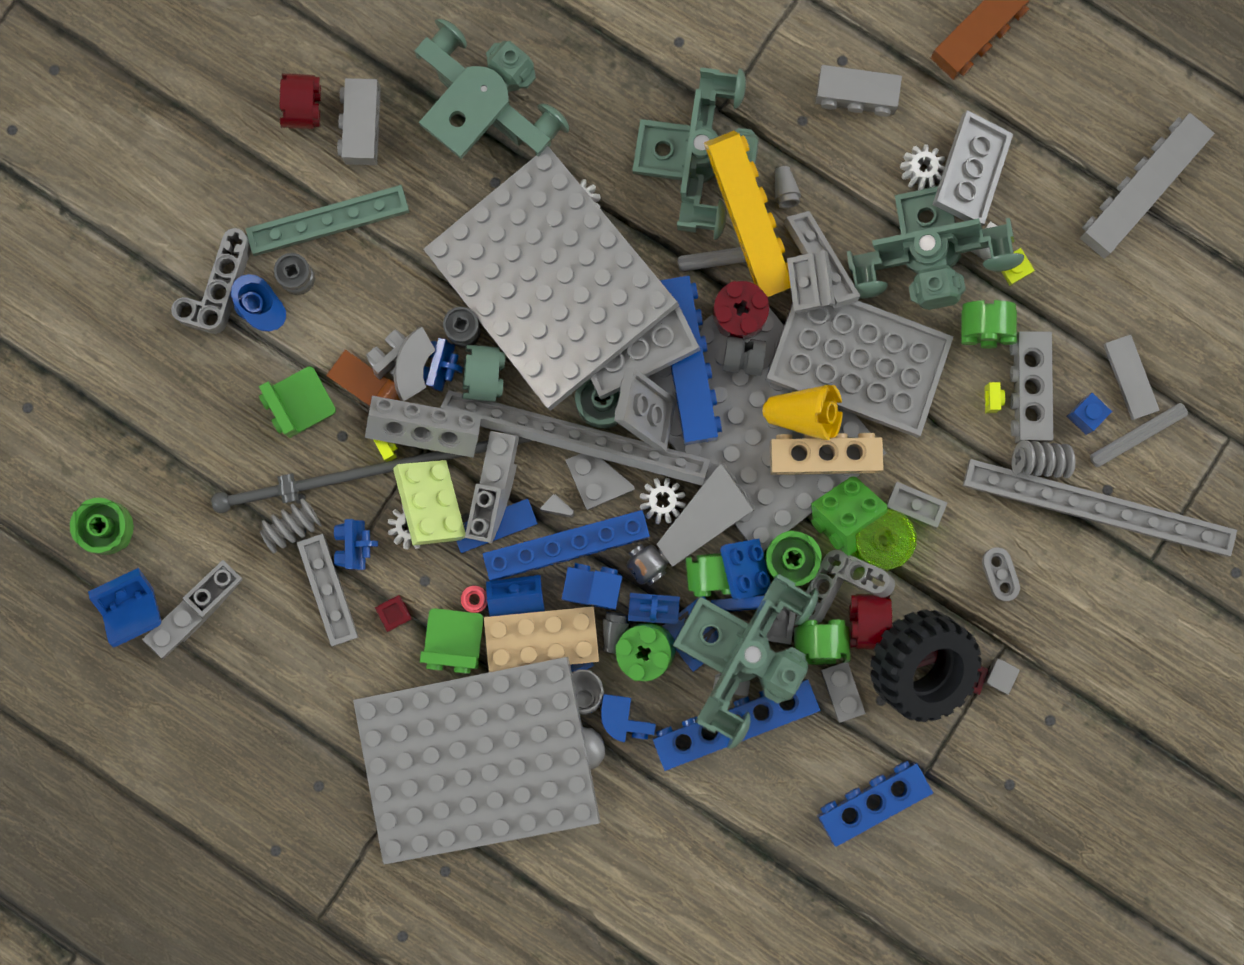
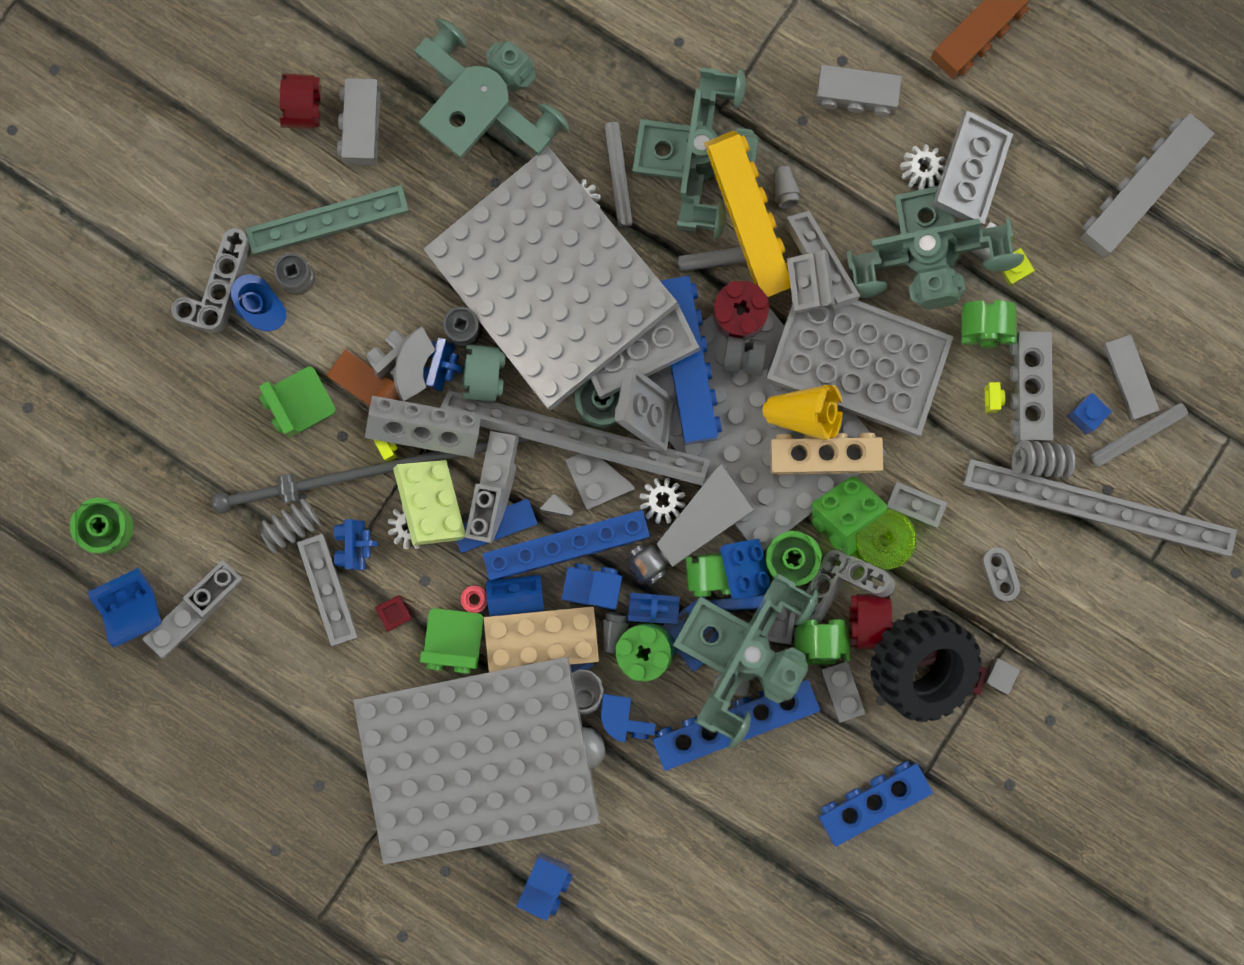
none -> blue brick [516,852,573,921]
none -> light grey axle [605,122,632,227]

